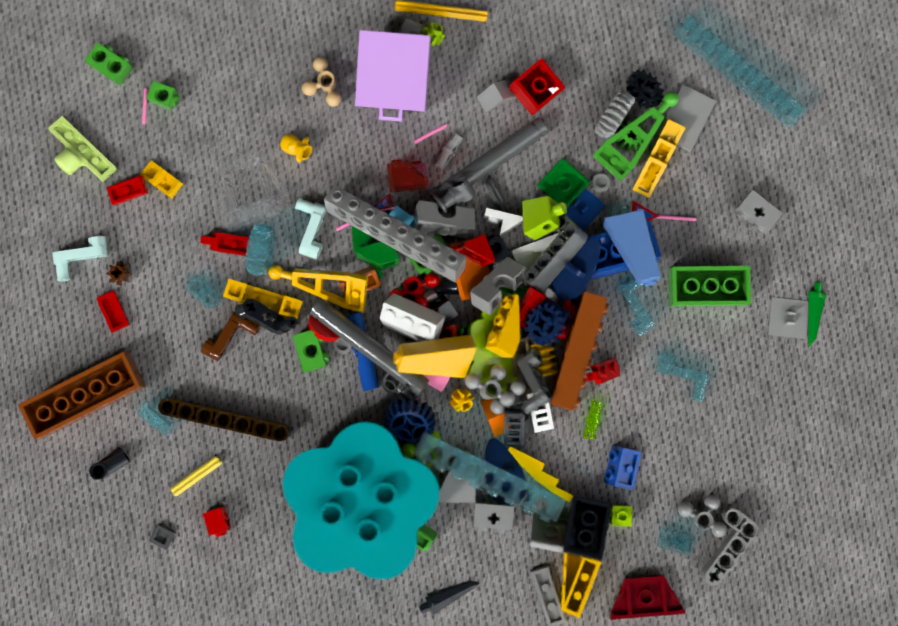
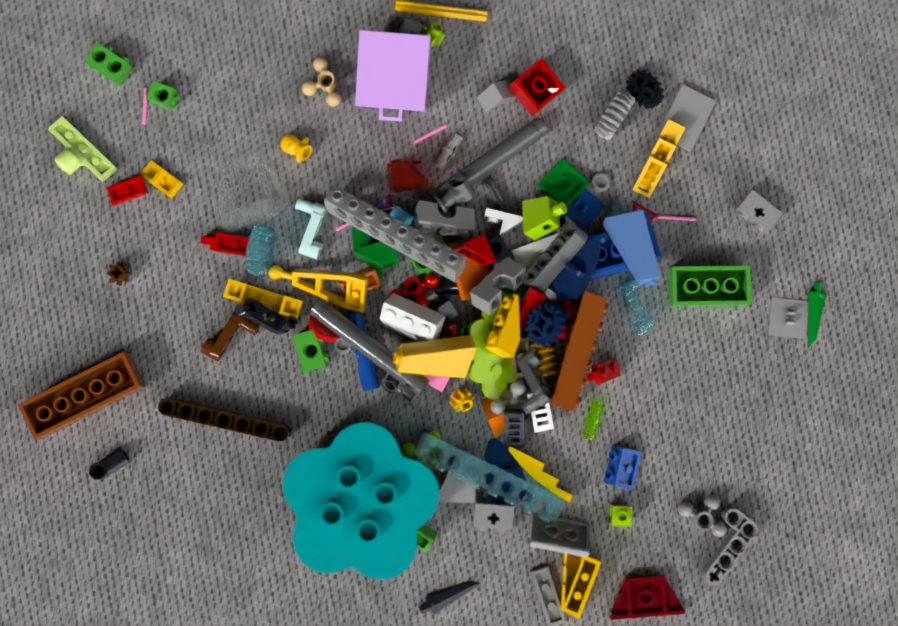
light aqua beam [52,236,108,282] -> none
red tile [96,290,130,333] -> none
clear light blue slope [136,401,174,436] -> none
dark grey tile [149,523,176,550] -> none
light yellow axle [170,456,222,496] -> none
clear light blue plate [186,276,220,309] -> none
red brick [202,506,231,538] -> none
dark blue gear [383,396,436,444] -> none
light grey piece [465,365,515,407] -> none
black slope [562,495,612,562] -> none
bright green plate [592,91,679,182] -> none
bright green gear [616,121,648,153] -> none
clear light blue beam [655,353,711,402] -> none
clear light blue slope [657,528,695,556] -> none
clear light blue brick [672,14,808,129] -> none

